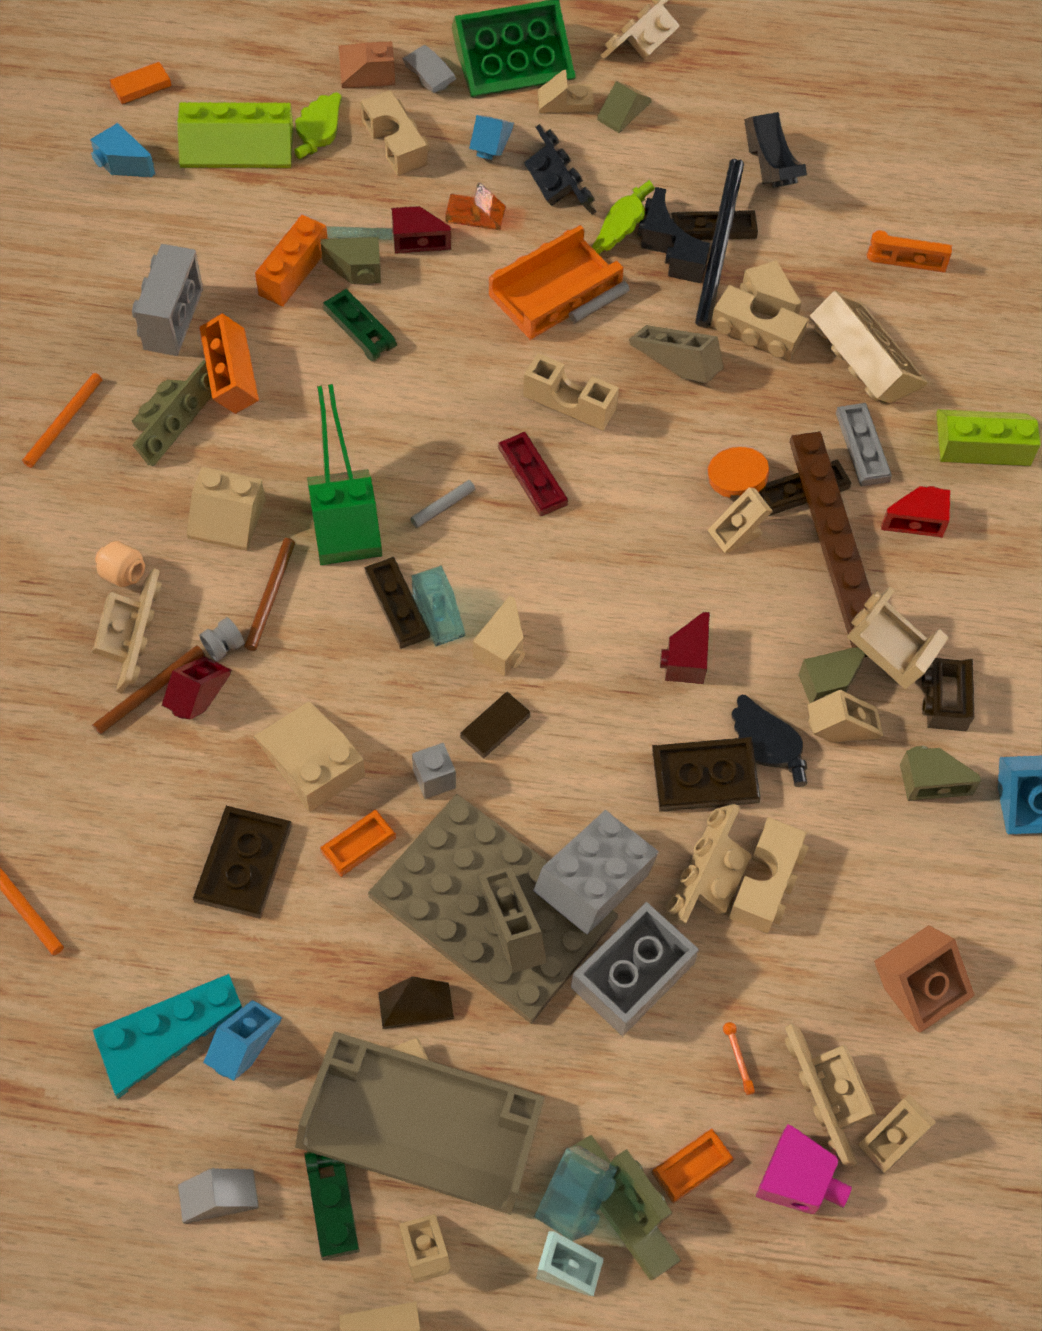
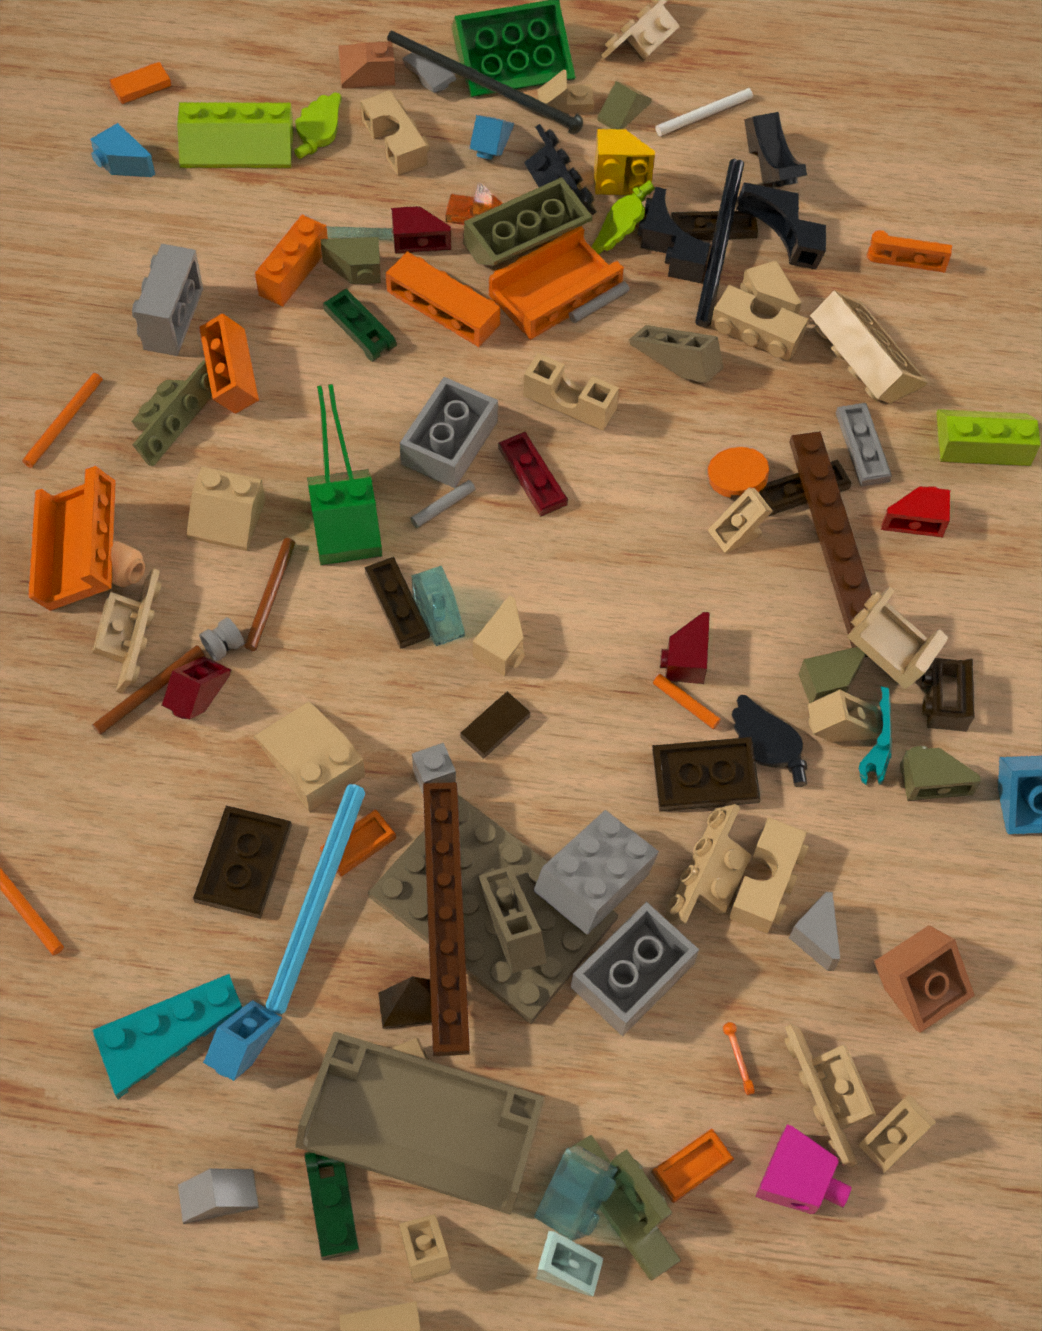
none -> orange panel [29,466,116,611]
none -> medium azure axle [266,784,365,1014]
none -> orange brick [386,251,500,347]
none -> pearl dark grey bar [387,30,583,134]
none -> light grey brick [400,377,498,488]
none -> reddish brown plate [423,782,470,1057]
none -> olive slope [463,177,592,266]
none -> yellow slope [594,129,655,195]
none -> orange piece [653,674,721,729]
none -> white bar [656,88,753,136]
none -> black arch [736,182,826,270]
none -> light grey slope [789,892,840,971]
none -> teal arm [859,686,892,785]

